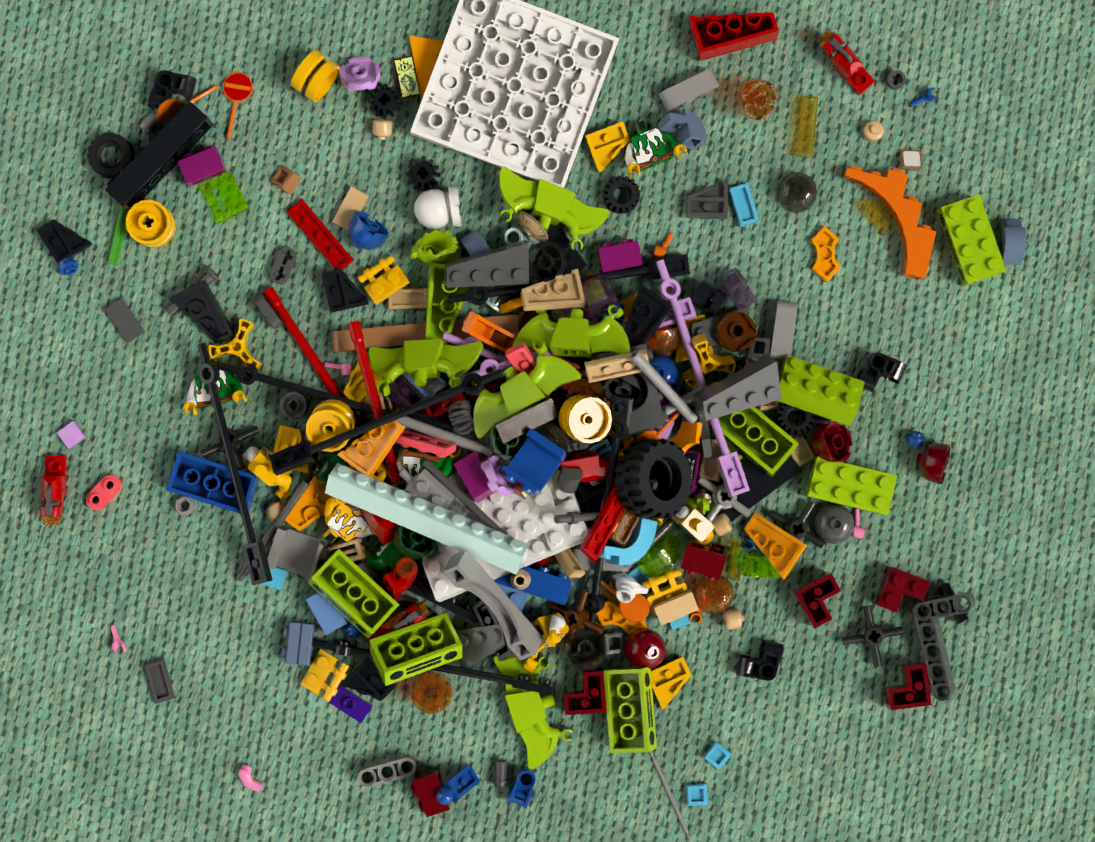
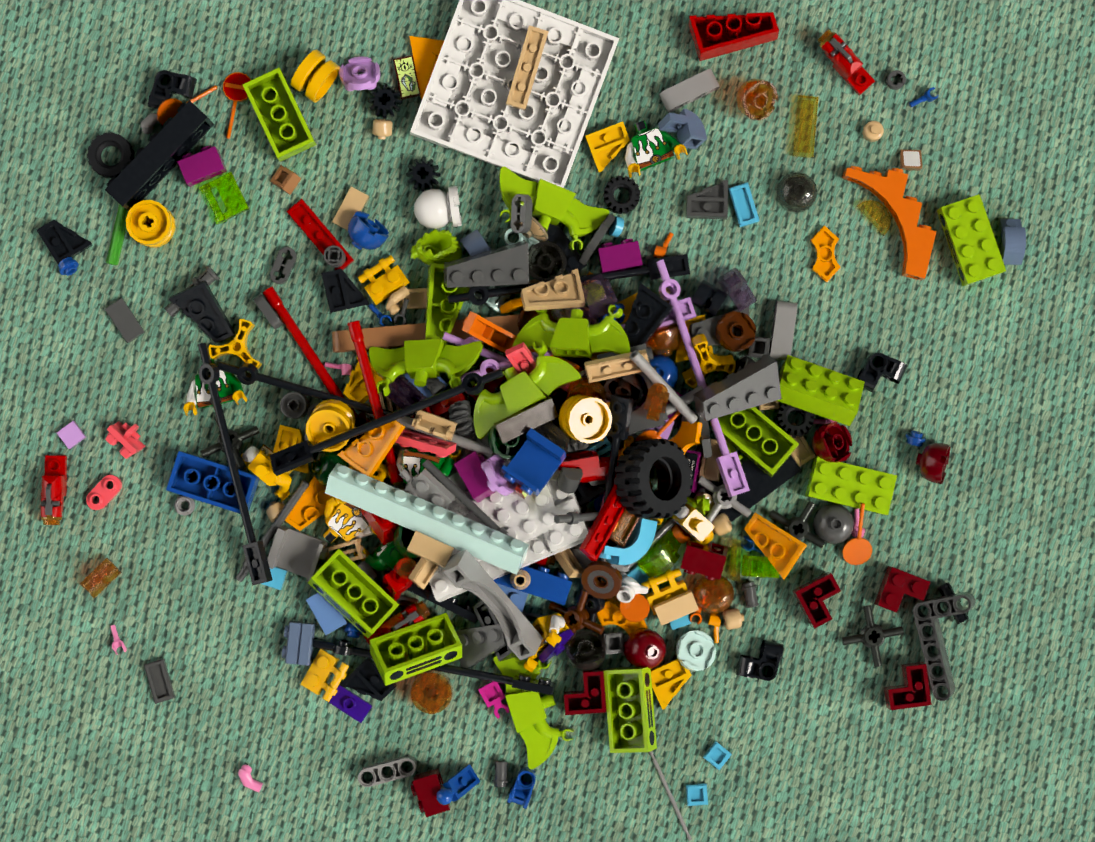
none -> clear orange hips [80,558,122,598]
none -> coral hips [105,421,145,459]
none -> lime brick [242,67,317,162]
none -> dark grey wheel [324,245,346,268]
none -> blue hand [368,303,392,327]
none -> tan arm [386,286,410,315]
none -> dark grey hand [394,298,409,325]
none -> tan tile [407,531,454,568]
none -> tan tile [408,558,439,590]
none -> tan hinge [411,410,457,441]
none -> dark pink plate [478,681,510,718]
none -> tan plate [506,25,549,111]
none -> dark grey beam [511,194,533,233]
none -> dark purple plate [538,629,574,663]
none -> dark grey tile [579,214,616,265]
none -> reddish brown tile [581,561,622,599]
none -> medium azure tile [609,216,624,237]
none -> clear orange hips [644,383,670,421]
none -> orange tile [671,524,690,544]
none -> light aqua tile [676,630,716,672]
none -> light orange hand [708,614,721,643]
none -> dark grey pin [741,581,759,608]
none -> orange piece [842,503,872,565]

